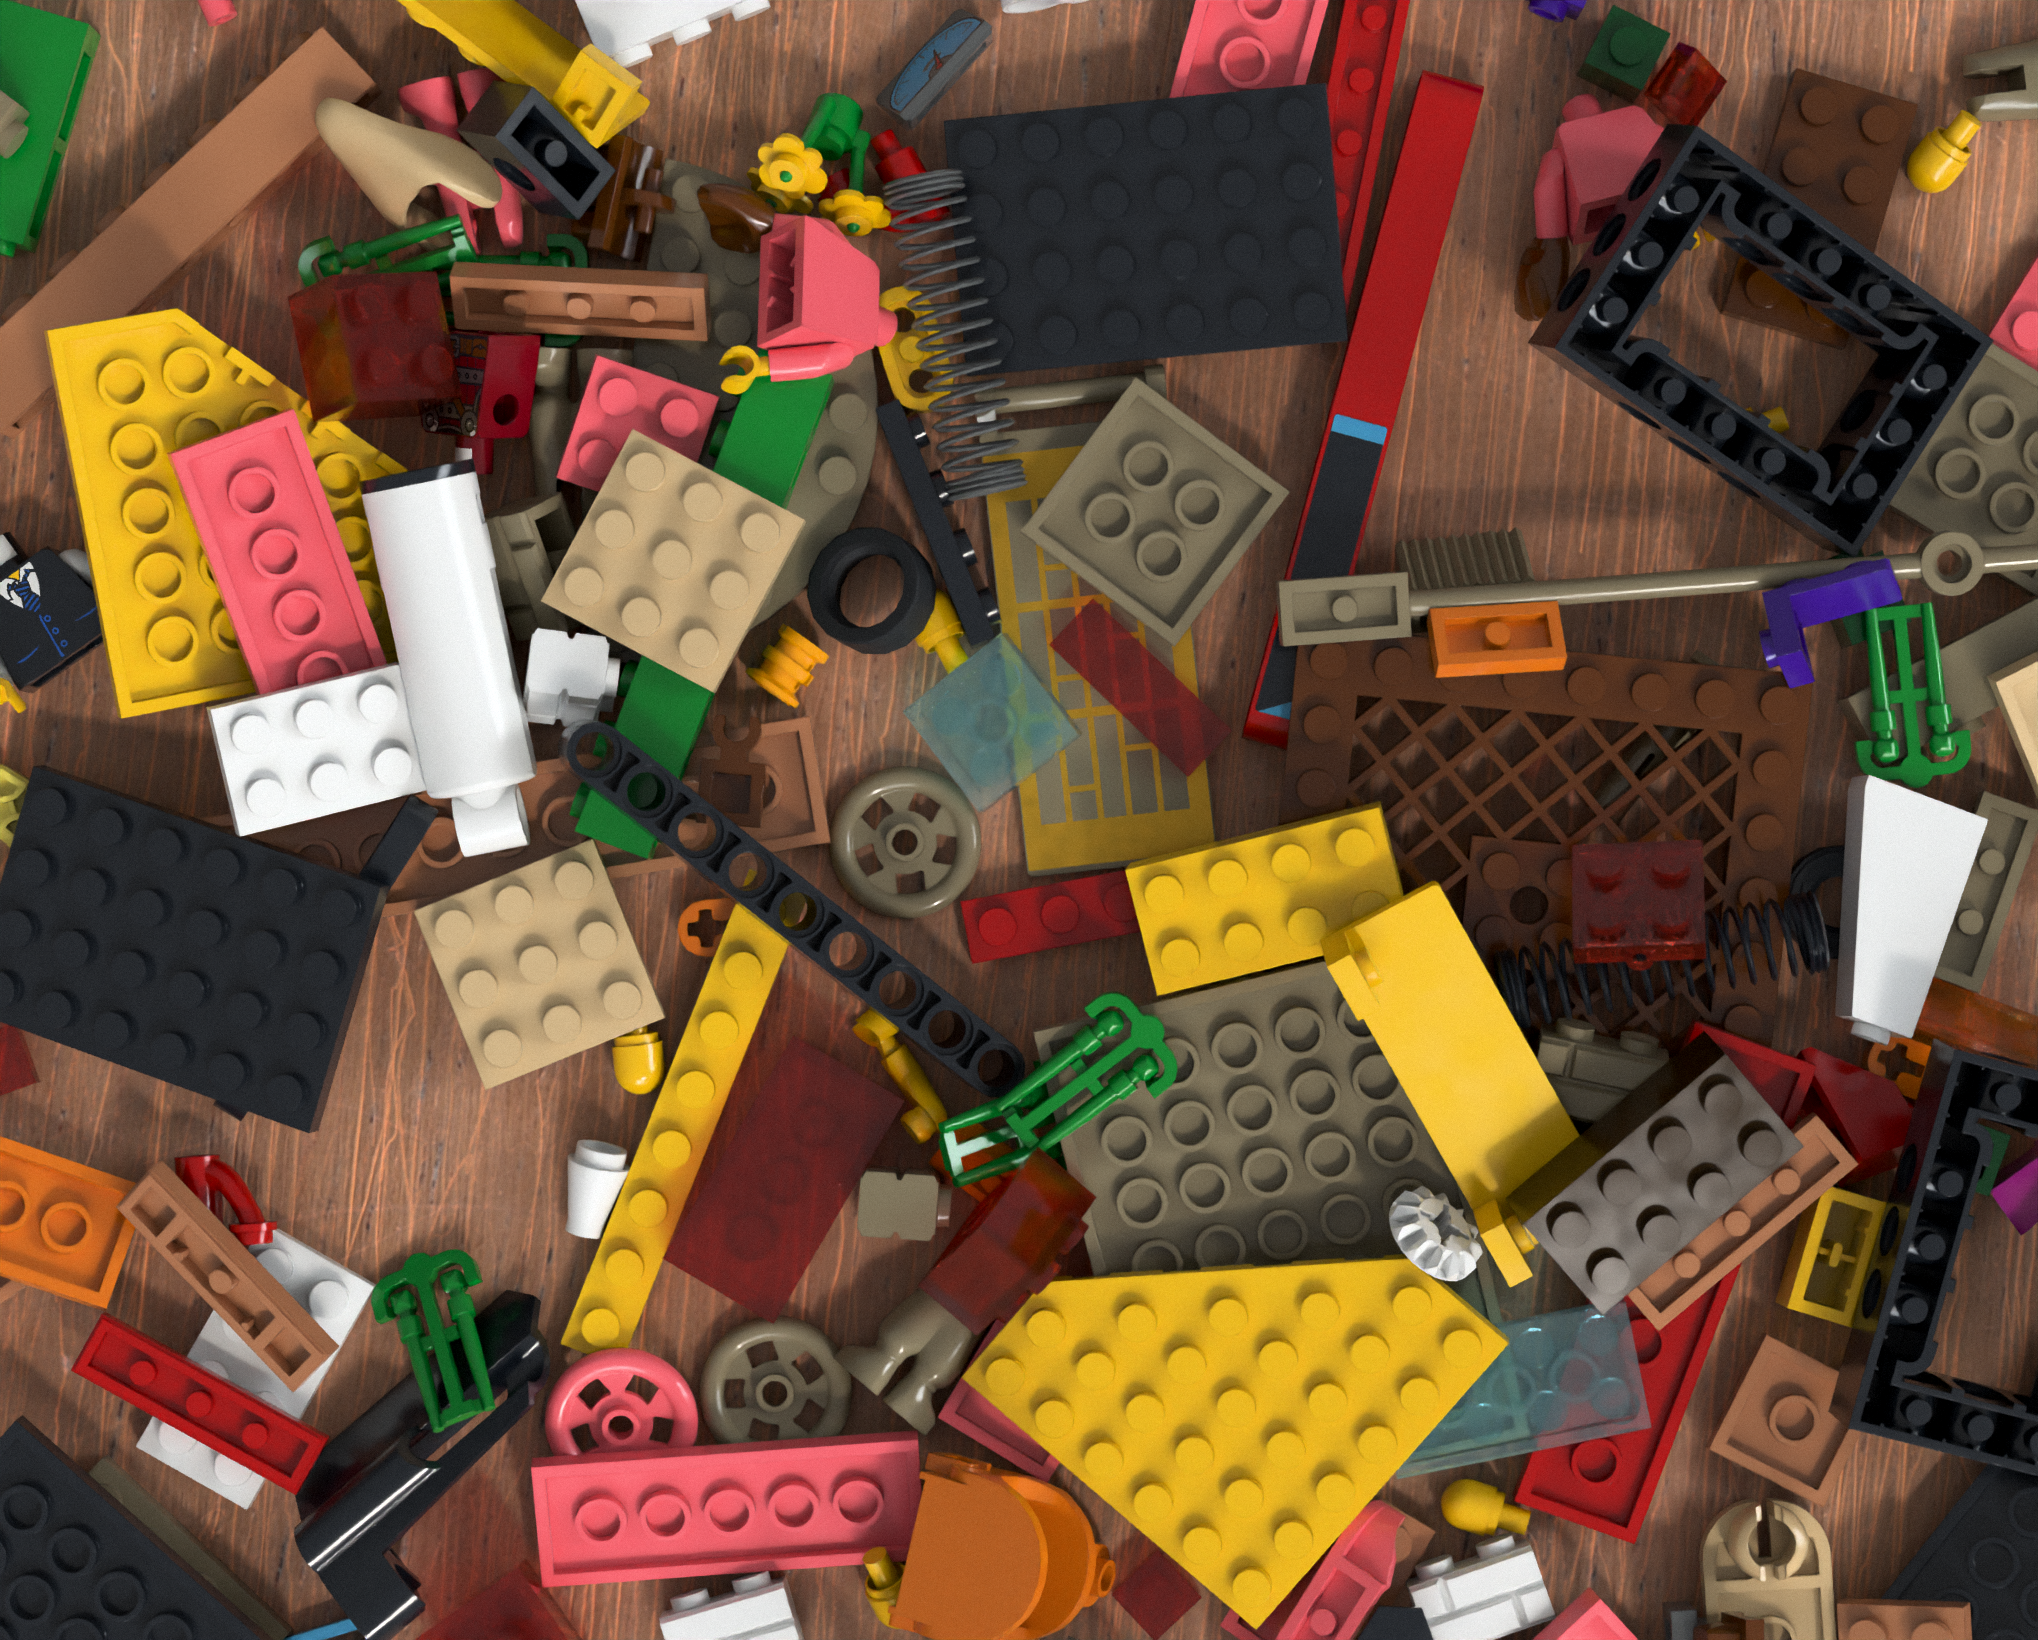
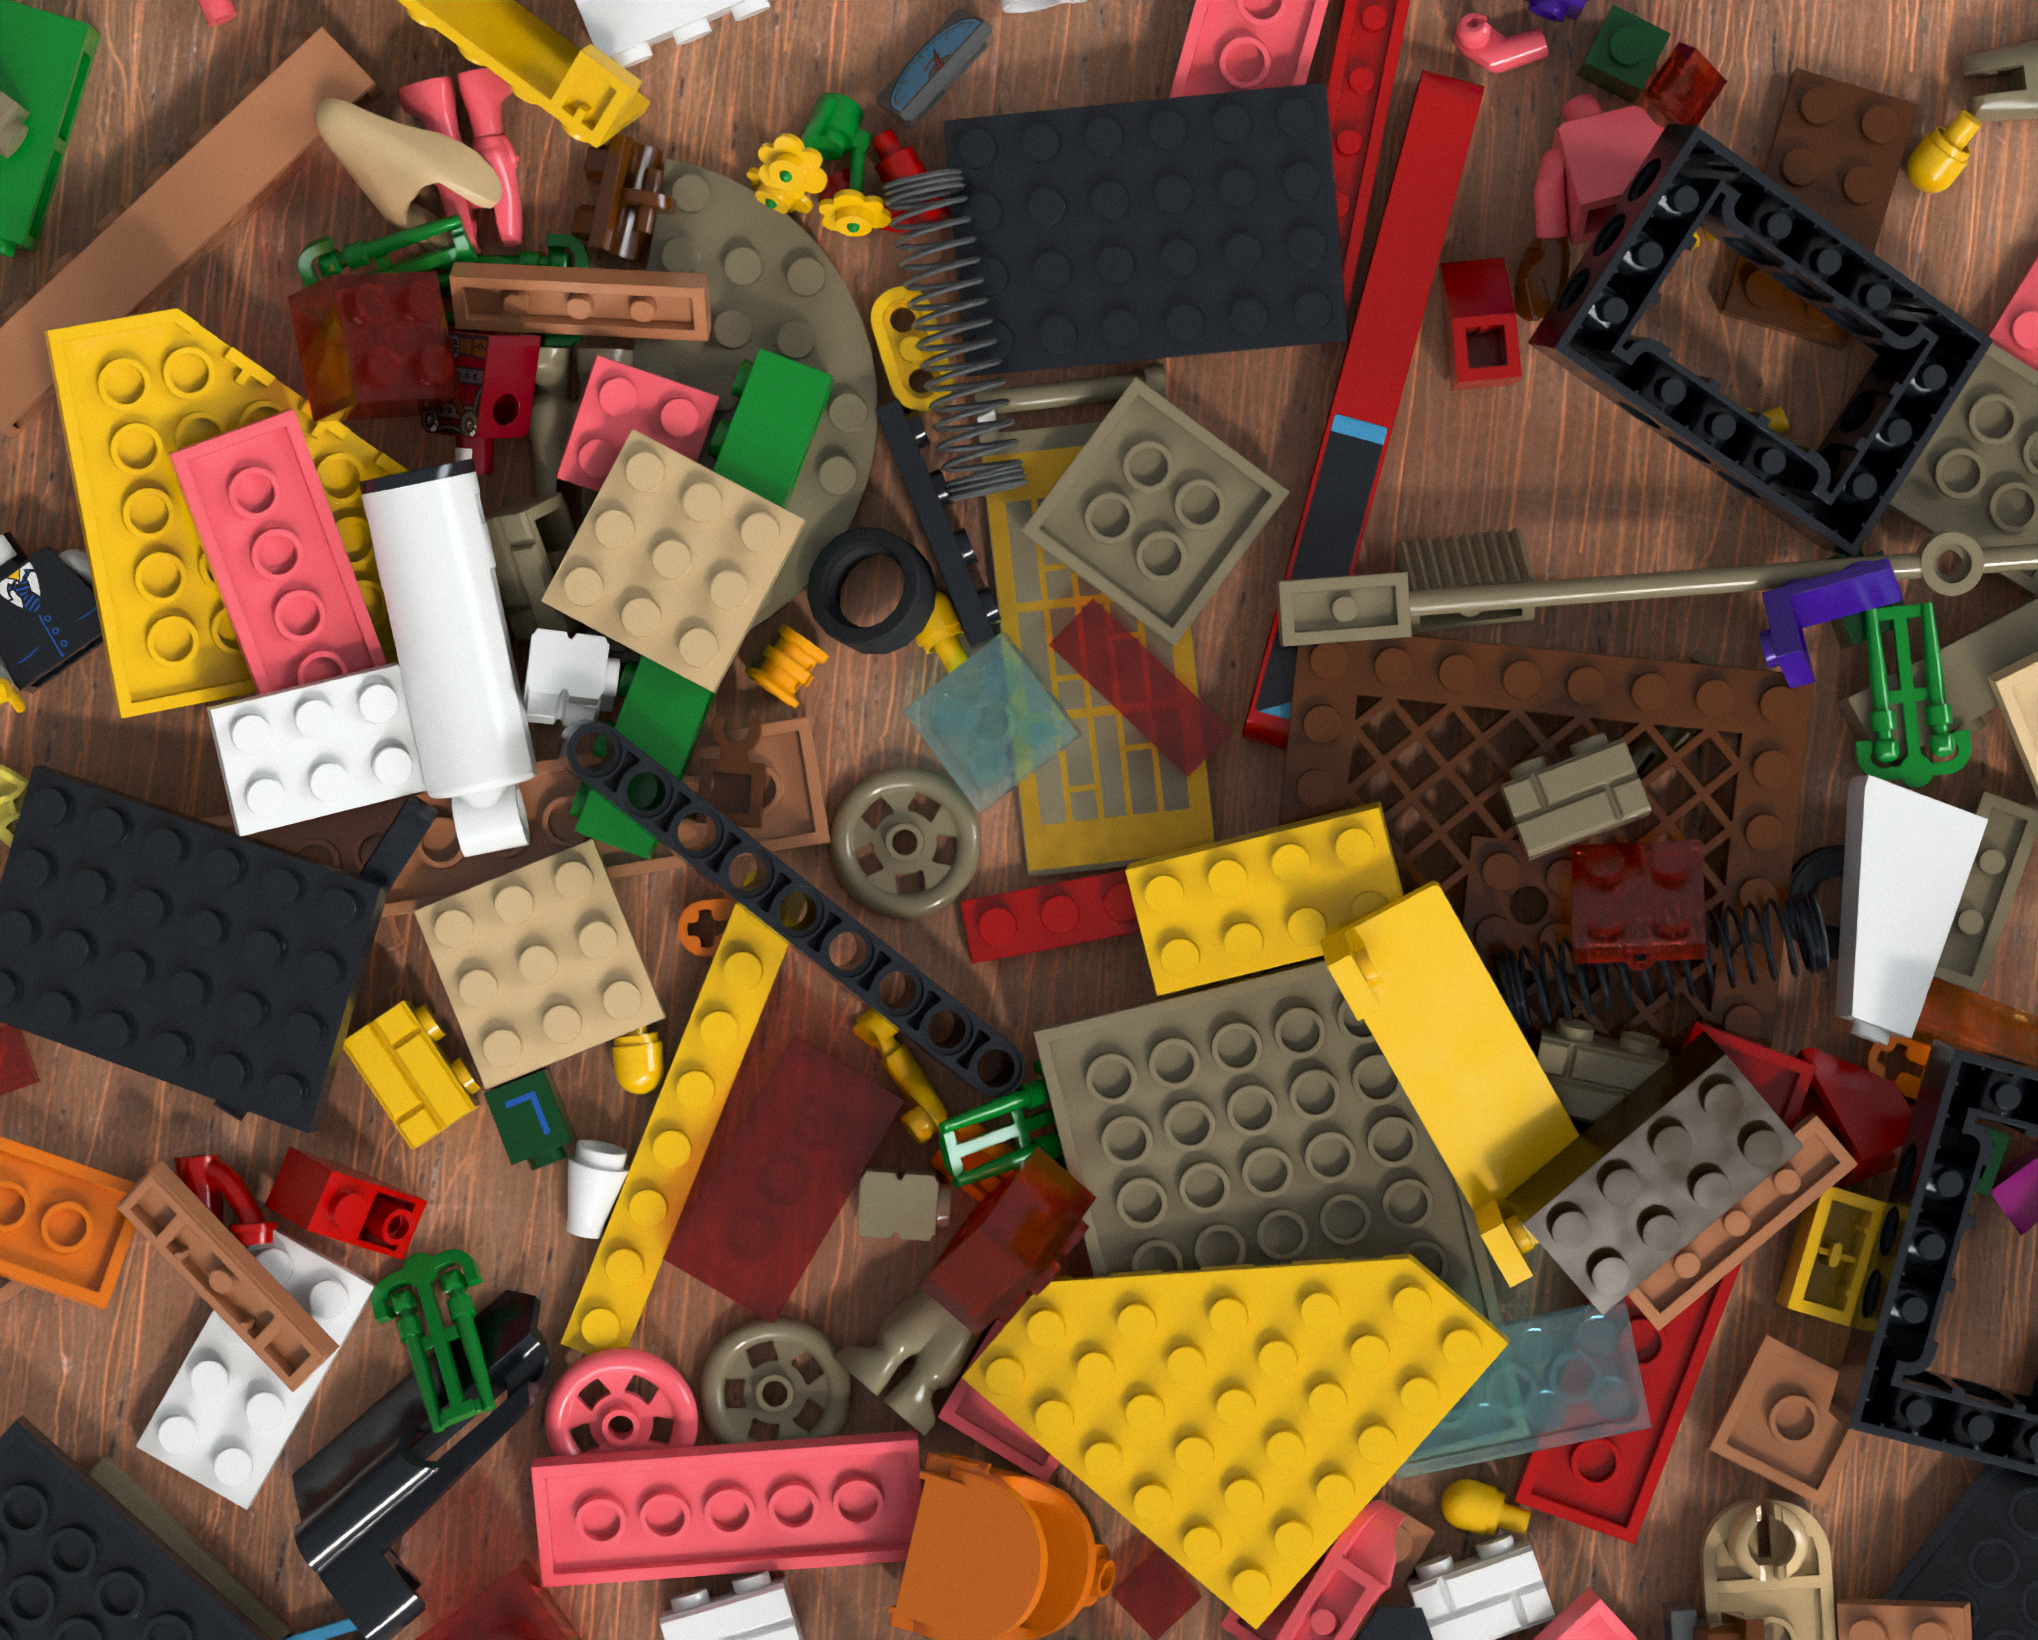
red tile [71,1312,330,1495] -> none
black brick [456,80,616,220] -> none
coral torso [697,183,898,394] -> none
yellow cylinder [863,1547,905,1629] -> none
green piece [995,991,1178,1157] -> none
white gear [1389,1186,1483,1281] -> none
orange plate [1426,601,1567,678] -> none
none -> red slope [264,1147,427,1260]
none -> yellow brick [343,1000,482,1150]
none -> dark green brick [484,1068,577,1171]
none -> red slope [1439,258,1522,391]
none -> coral arm [1454,12,1549,73]
none -> dark tan brick [1500,733,1652,862]

